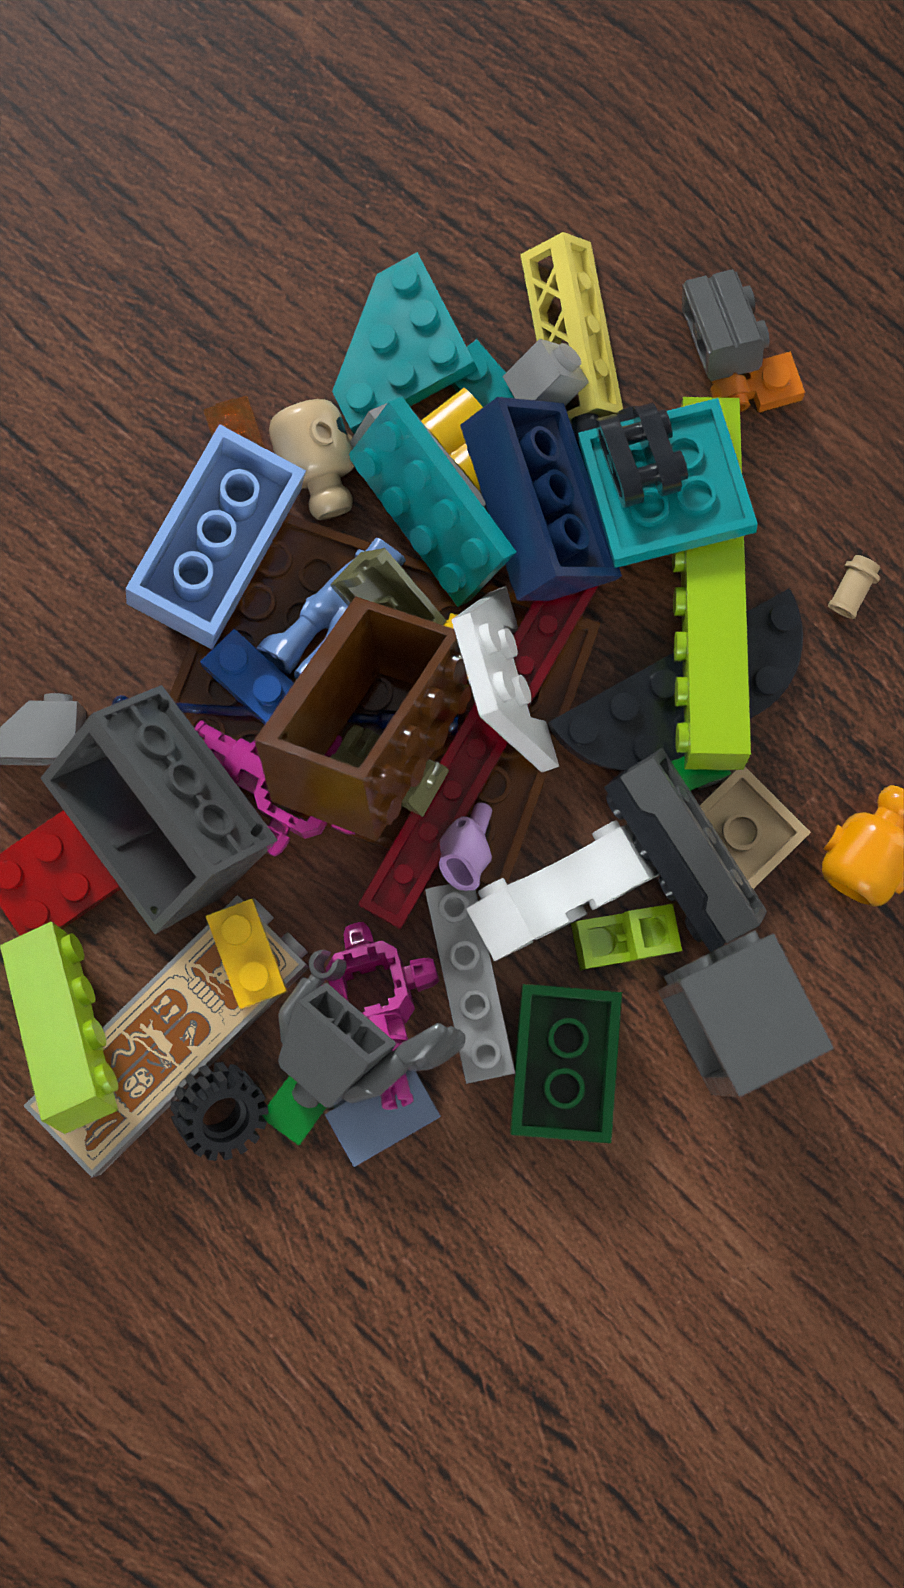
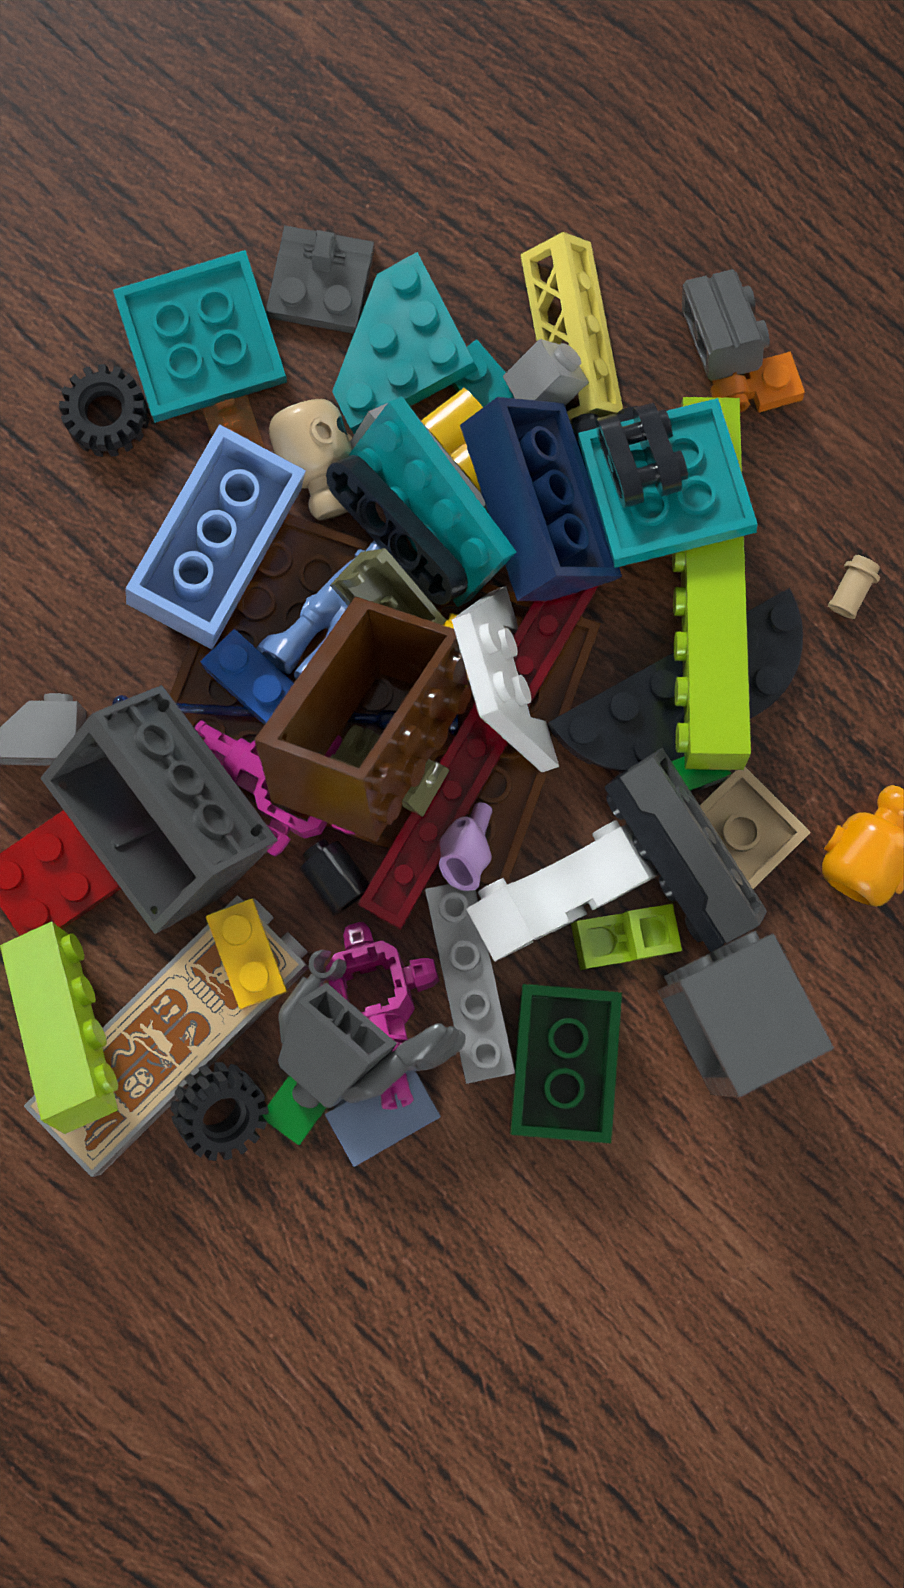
none -> black tyre [59,364,149,457]
none -> teal plate [113,250,287,423]
none -> dark grey hinge [266,225,375,334]
none -> black brick [300,839,370,916]
none -> black beam [326,455,468,605]

